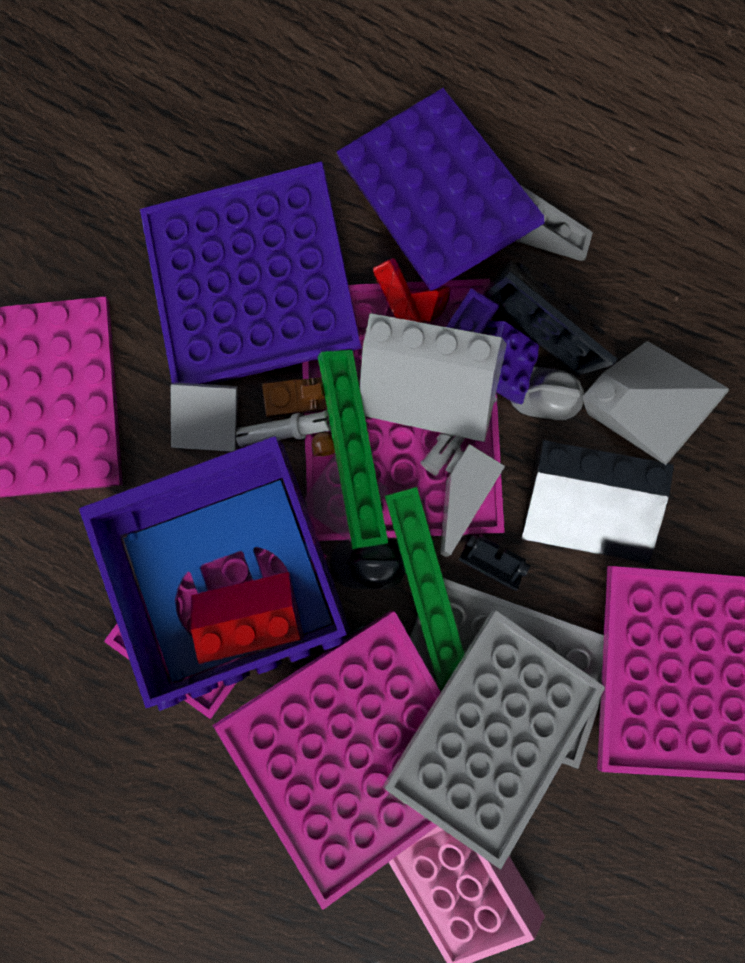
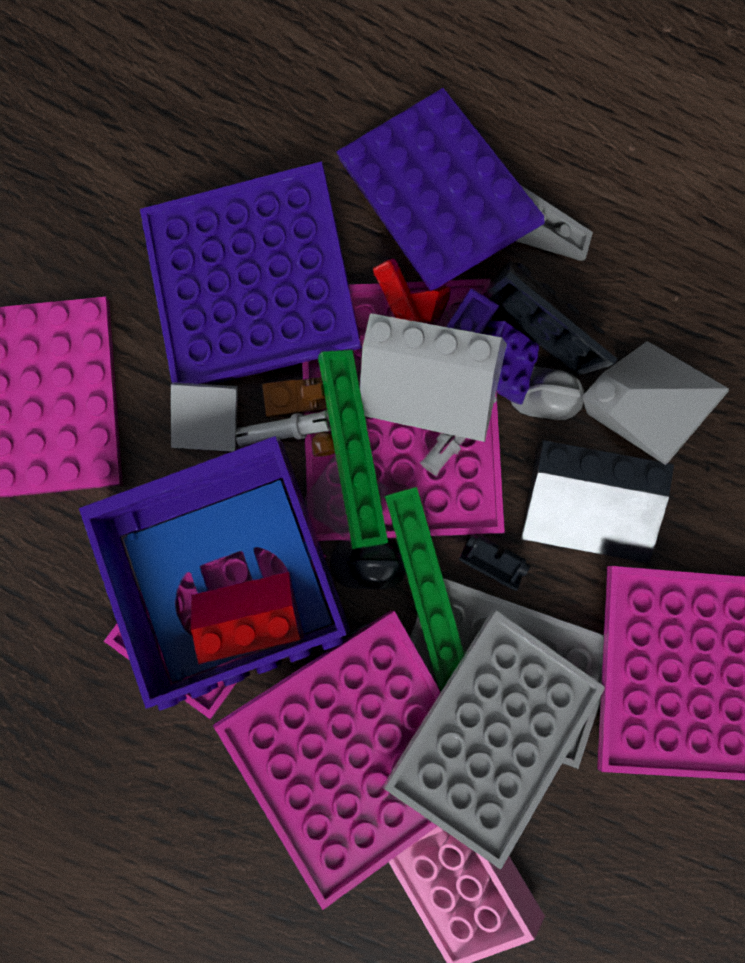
light grey slope [440,444,505,557] -> none

